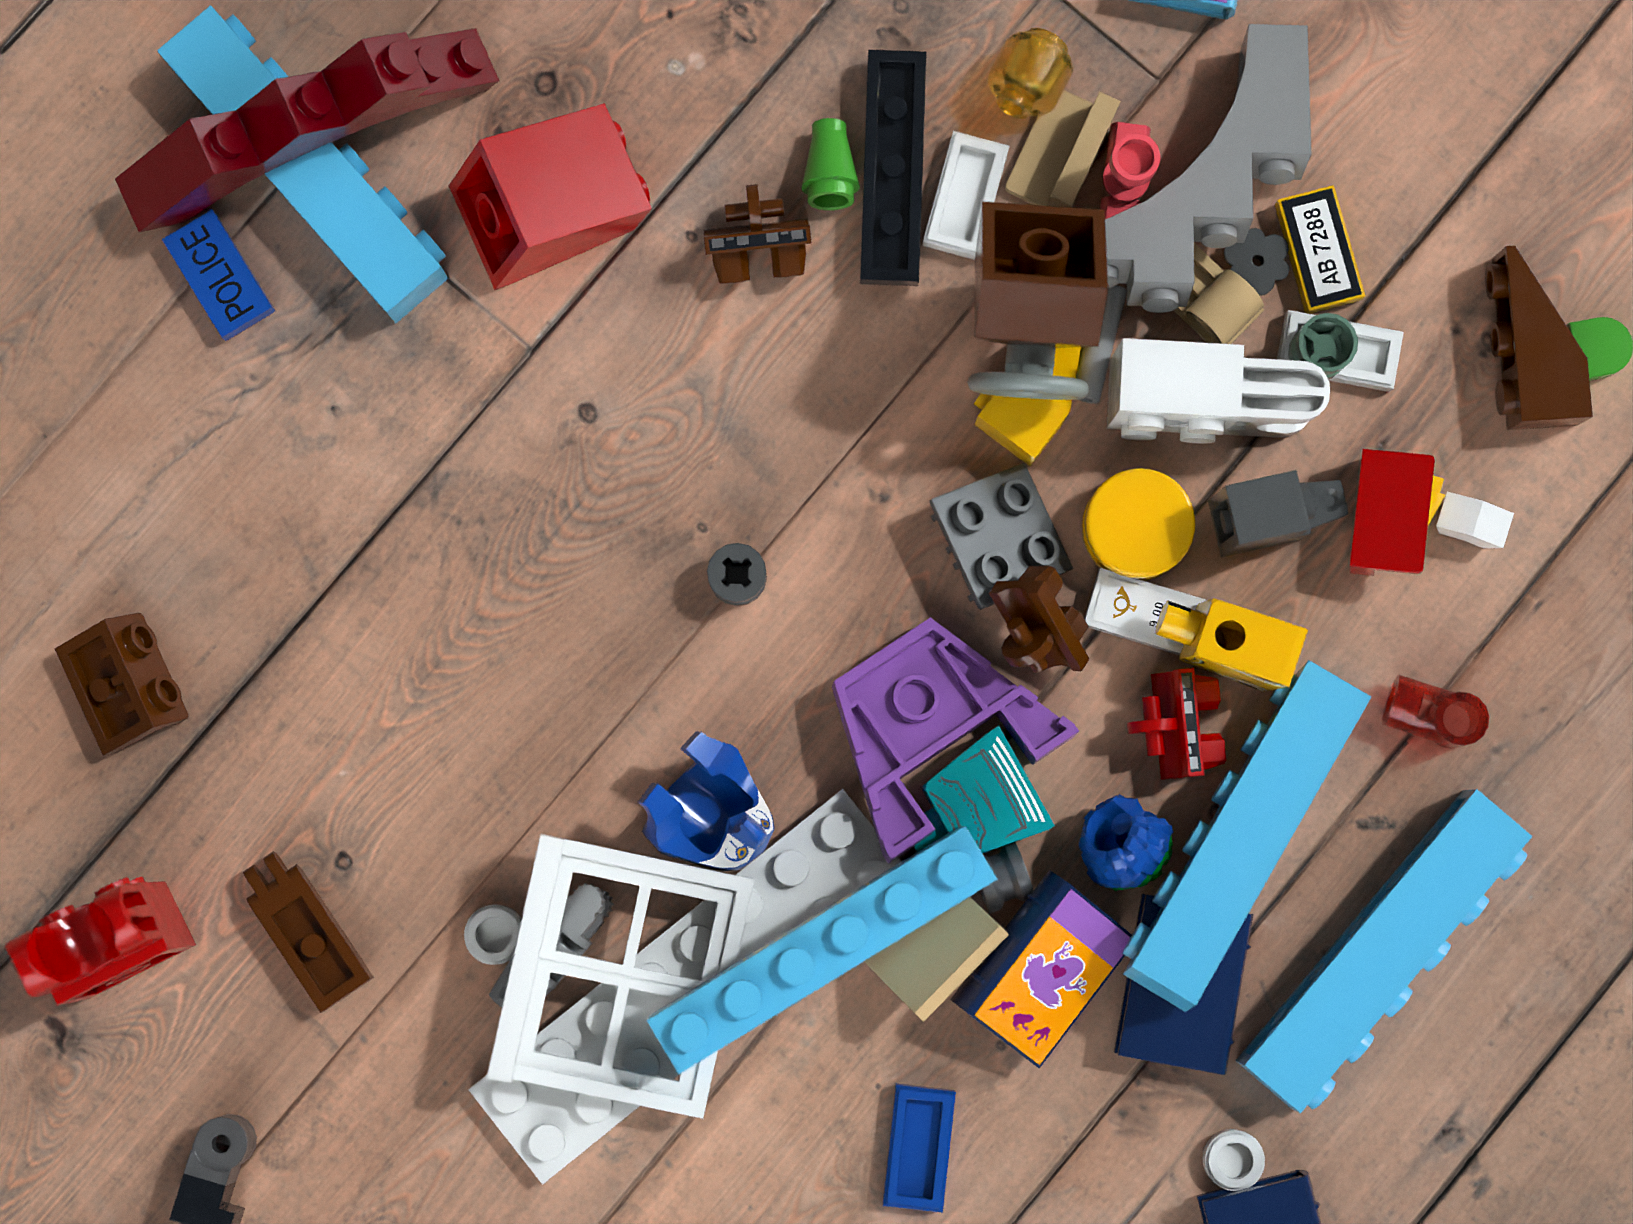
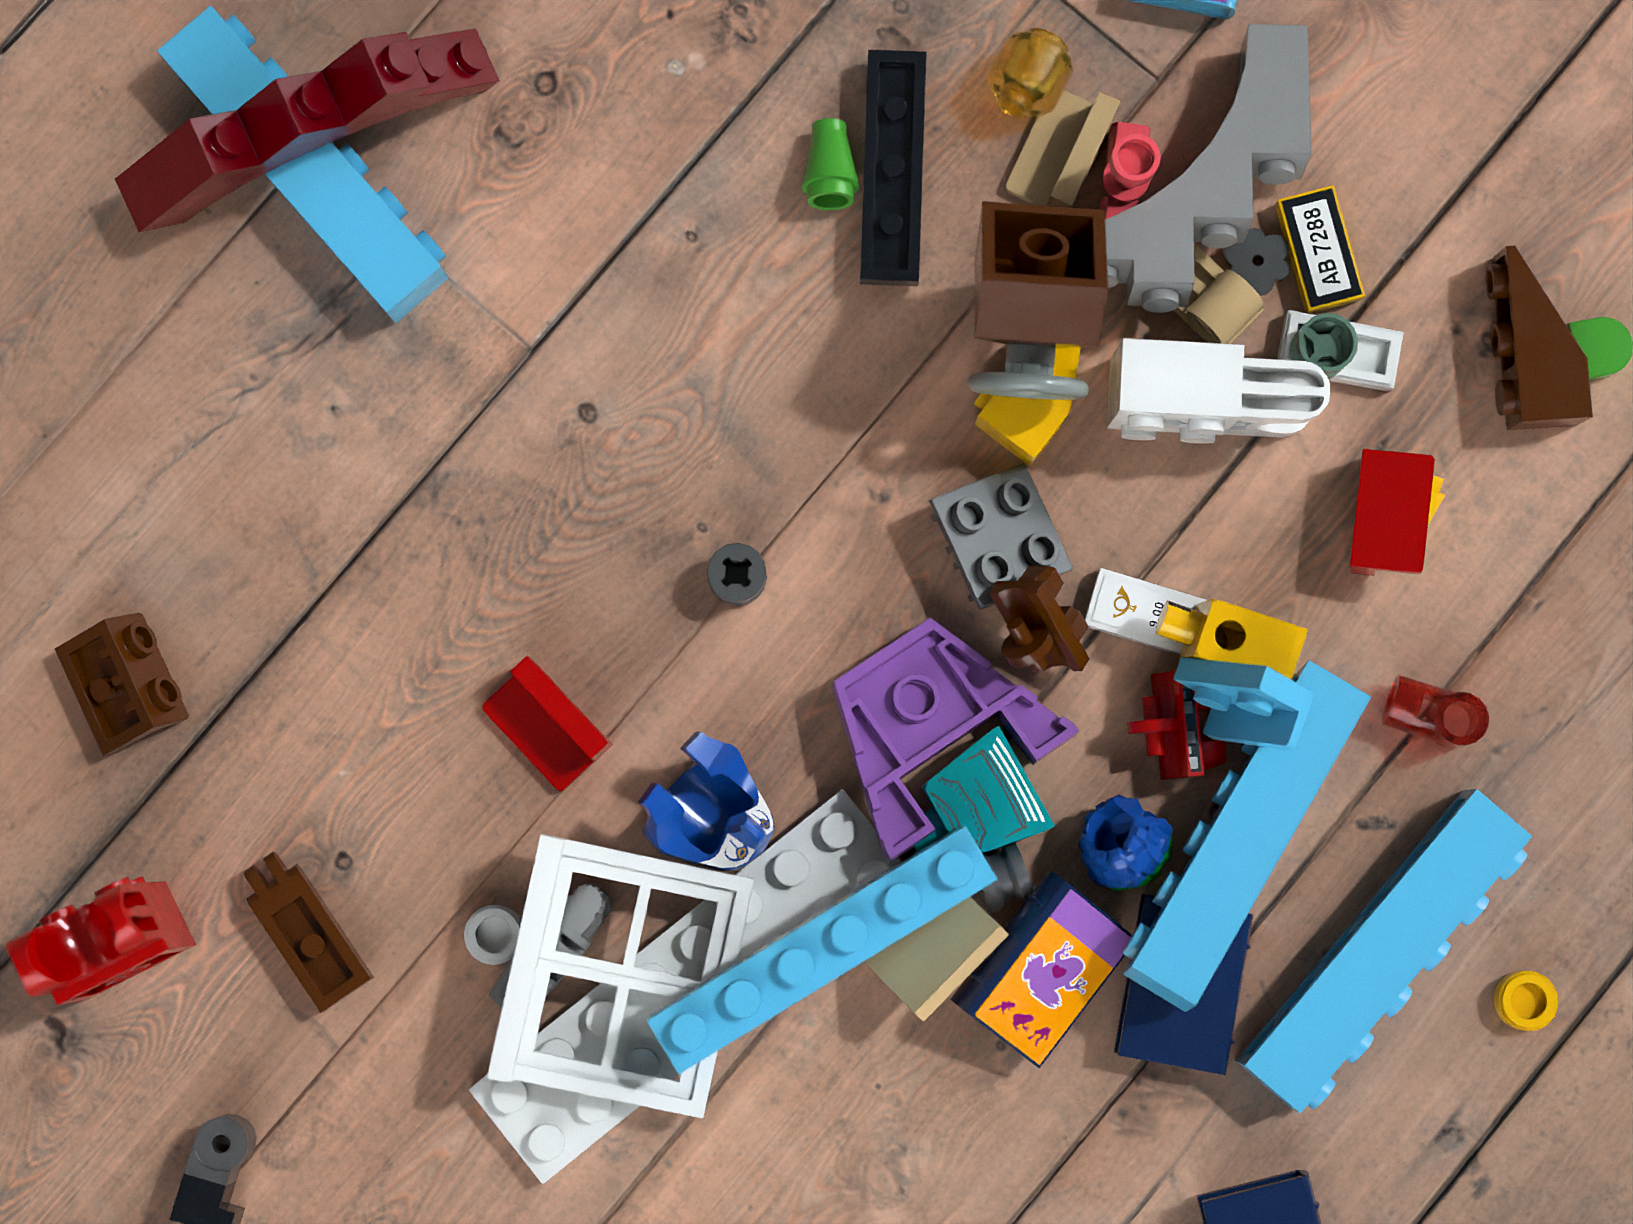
blue tile [162,210,276,341] -> none
slope [448,103,652,290] -> none
reddish brown hips [704,184,812,284] -> none
blue tile [883,1083,956,1213] -> none
white tile [922,131,1009,260] -> none
light grey piece [1076,285,1127,404] -> none
yellow head [1081,468,1196,581] -> none
white tile [1202,1129,1265,1191] -> none
dark grey hinge [1208,470,1348,557] -> none
white piece [1436,491,1514,548] -> none
none -> red panel [482,656,612,791]
none -> medium azure bracket [1173,657,1315,750]
none -> yellow tile [1494,970,1558,1031]

